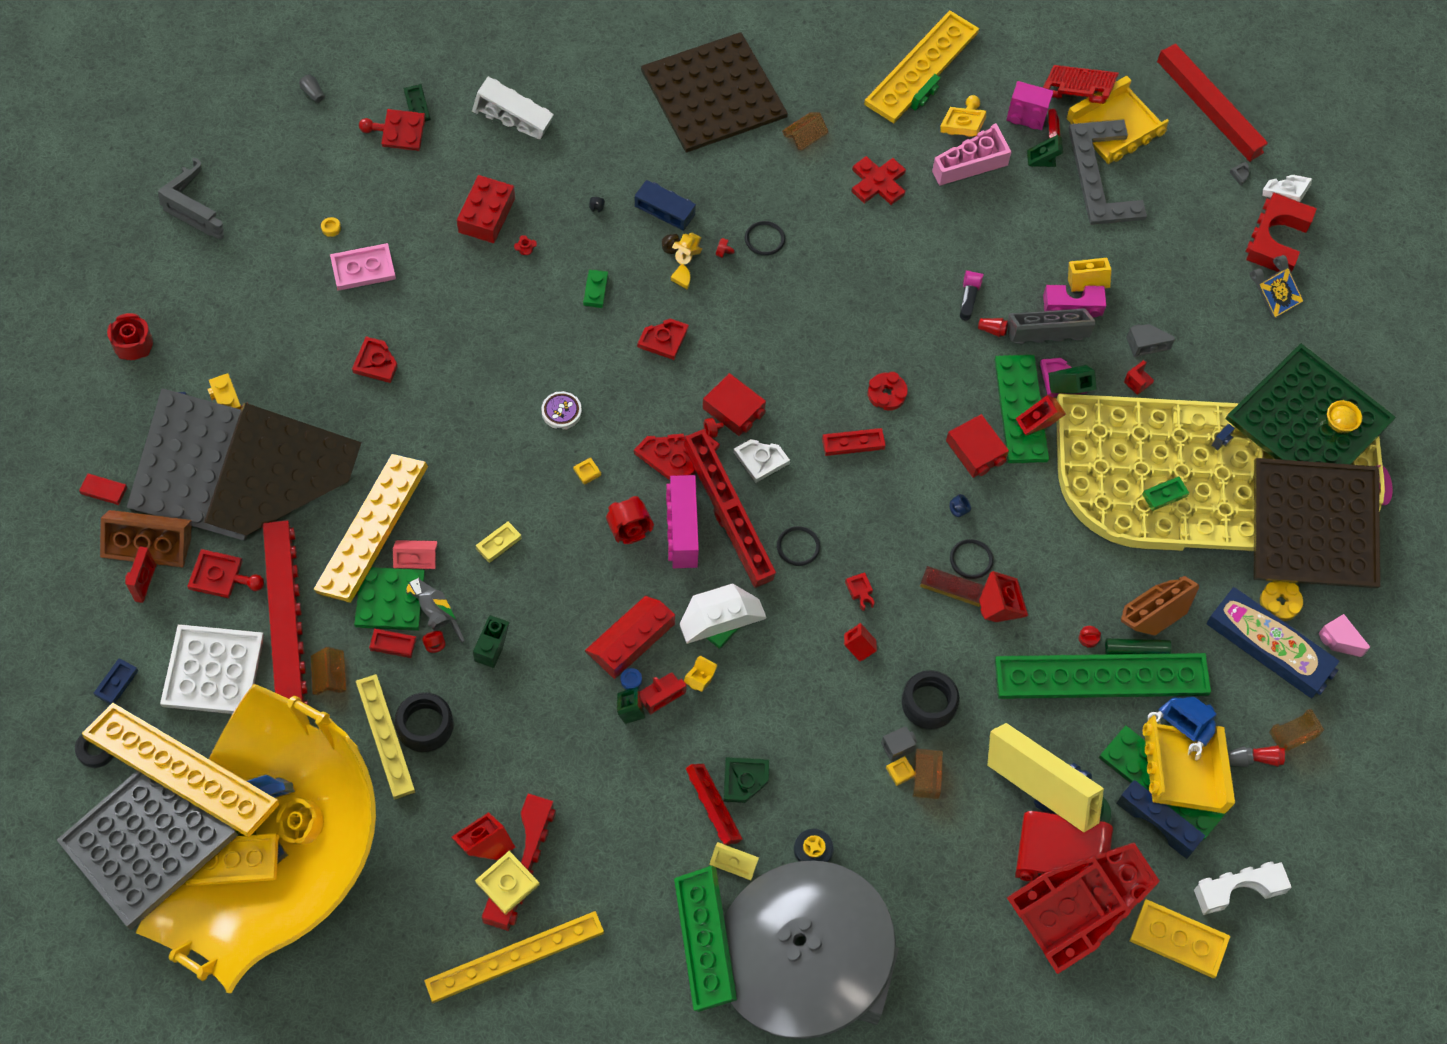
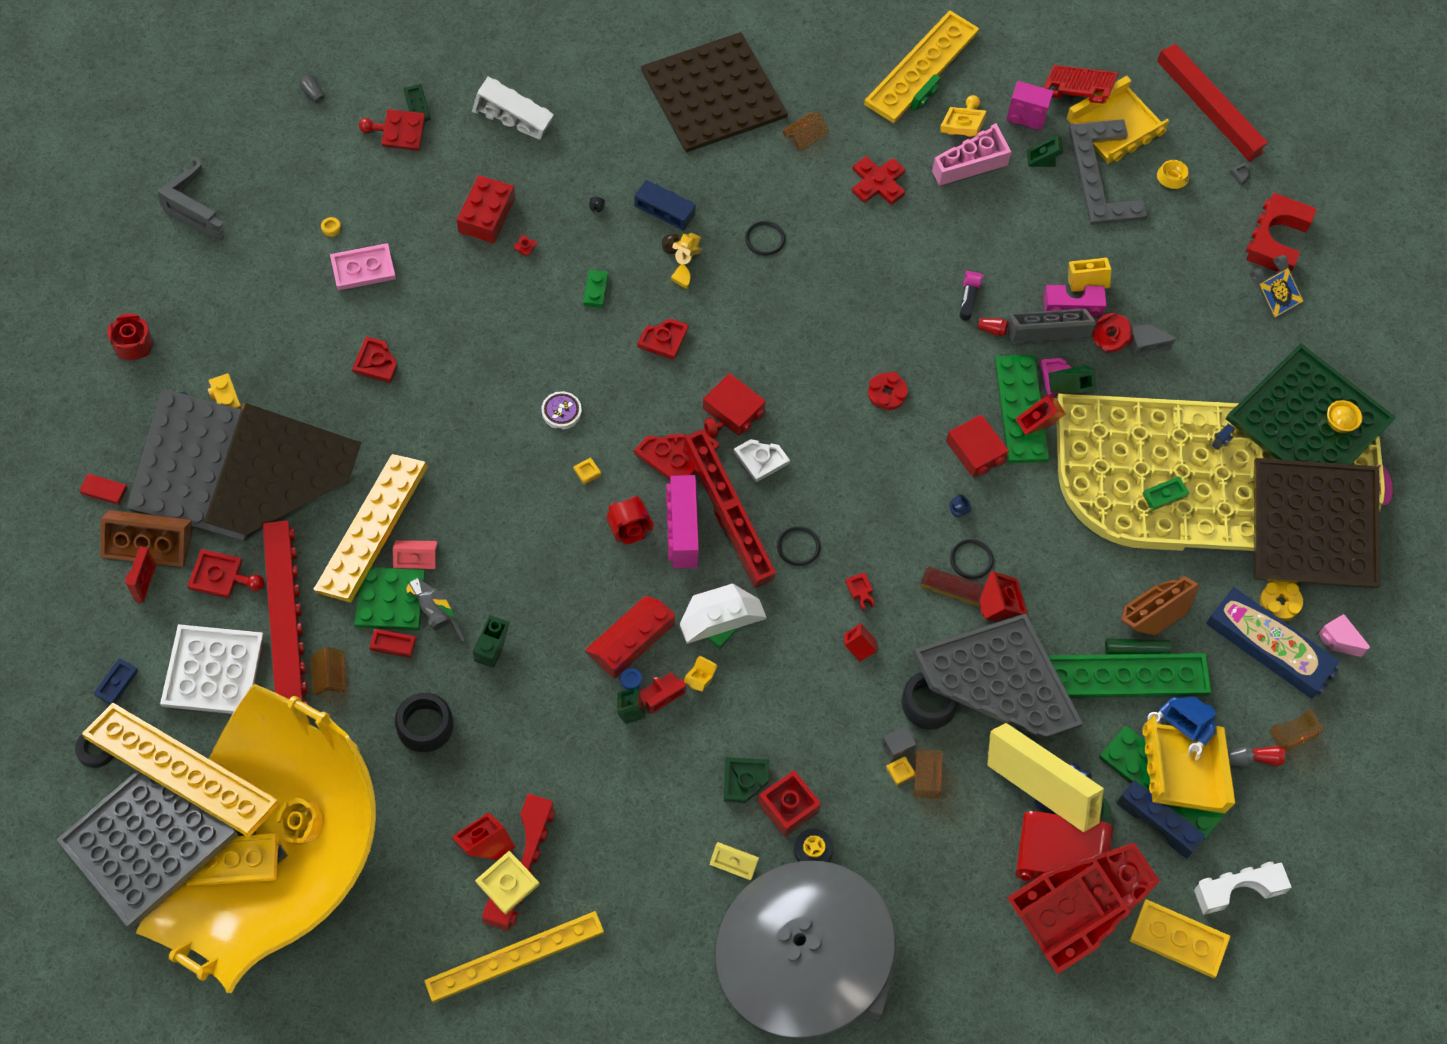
blue slope [246,775,295,798] -> none
light yellow plate [356,674,415,800] -> none
red tile [422,631,446,653] -> none
light yellow plate [476,522,522,563] -> none
green plate [674,866,737,1012] -> none
red plate [686,764,743,845] -> none
red tile [715,238,735,258] -> none
red plate [822,428,886,456] -> none
red tile [1048,108,1060,138] -> none
red tile [1079,626,1101,648] -> none
red panel [1124,360,1154,395] -> none
white plate [1262,175,1312,202] -> none
none -> red brick [758,770,821,837]
none -> dark grey plate [912,614,1083,740]
none -> red plate [1092,313,1133,353]
none -> yellow hat [1157,160,1190,189]

